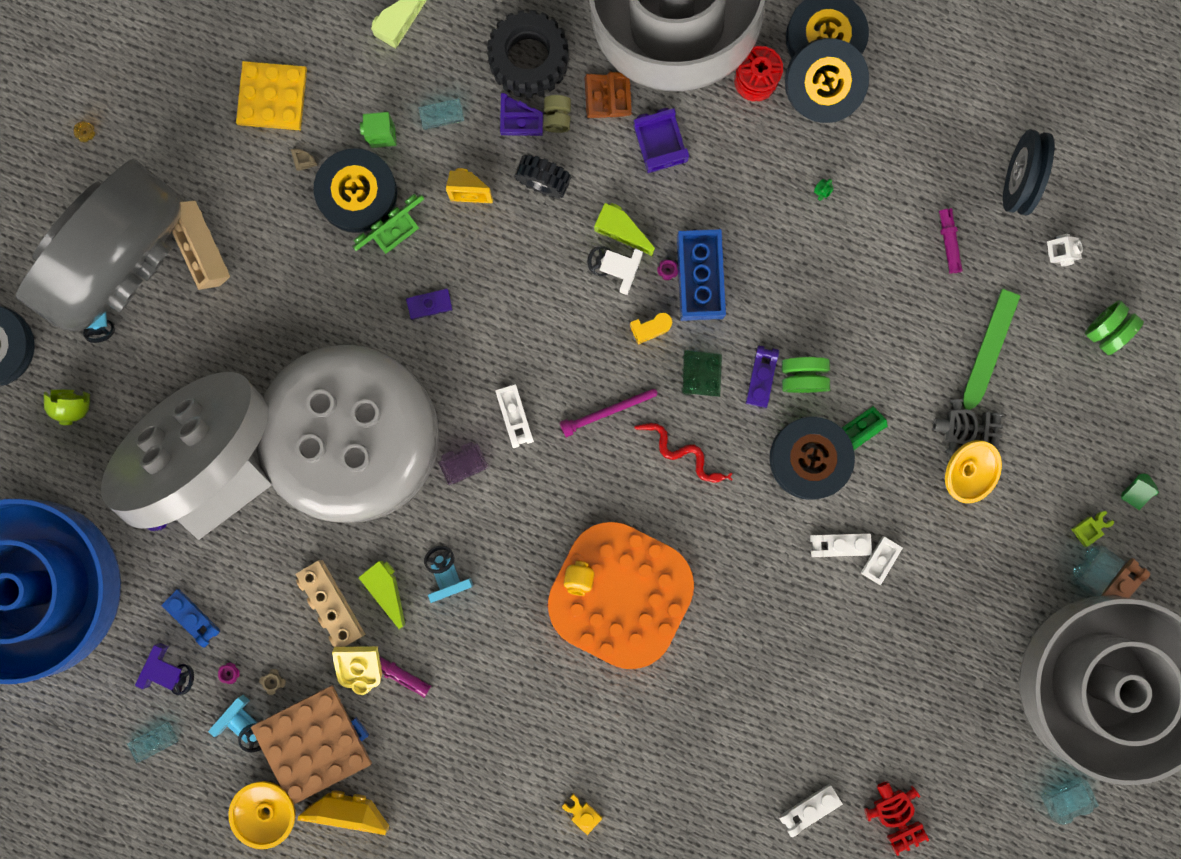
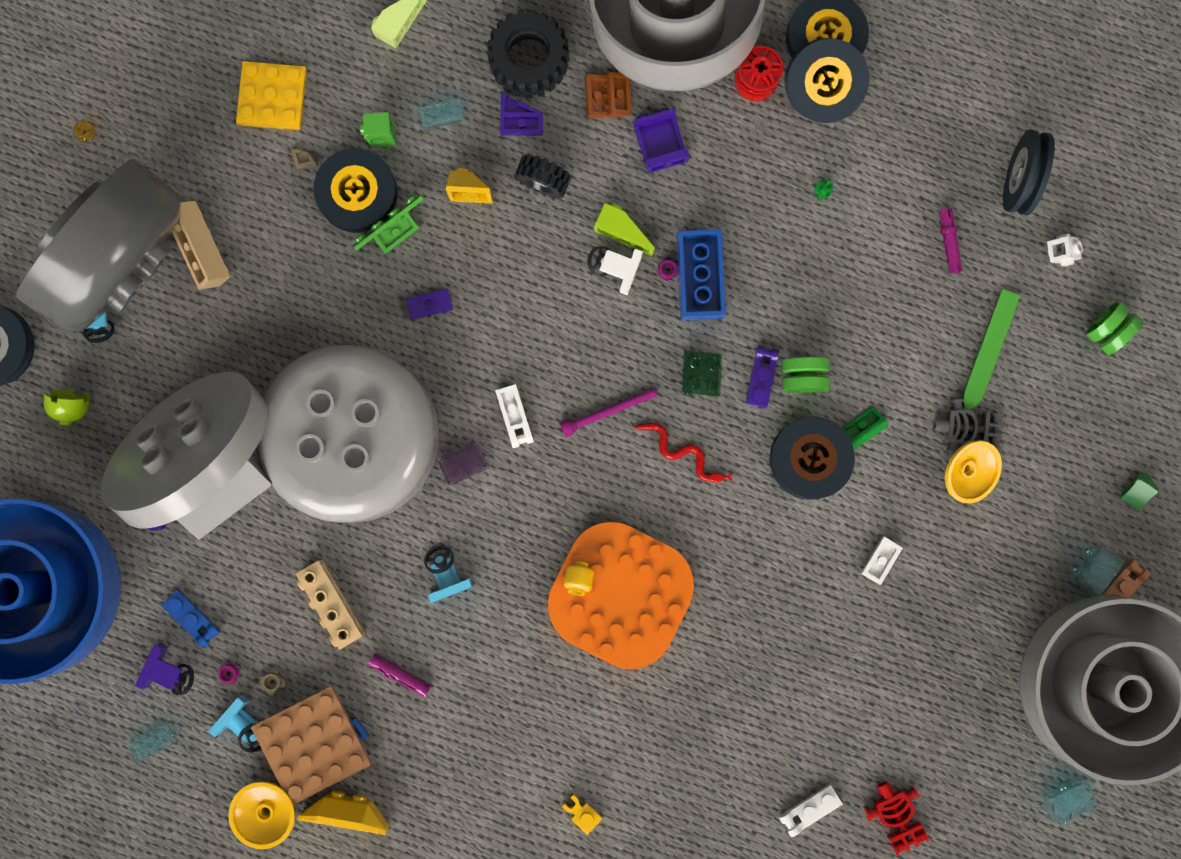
light yellow plate [332,646,382,695] -> none
lime slope [359,561,405,629] -> none
olive wheel [543,95,571,133] -> none
yellow leg [630,313,672,344] -> none
white plate [810,533,872,557] -> none
lime plate [1071,511,1114,547] -> none

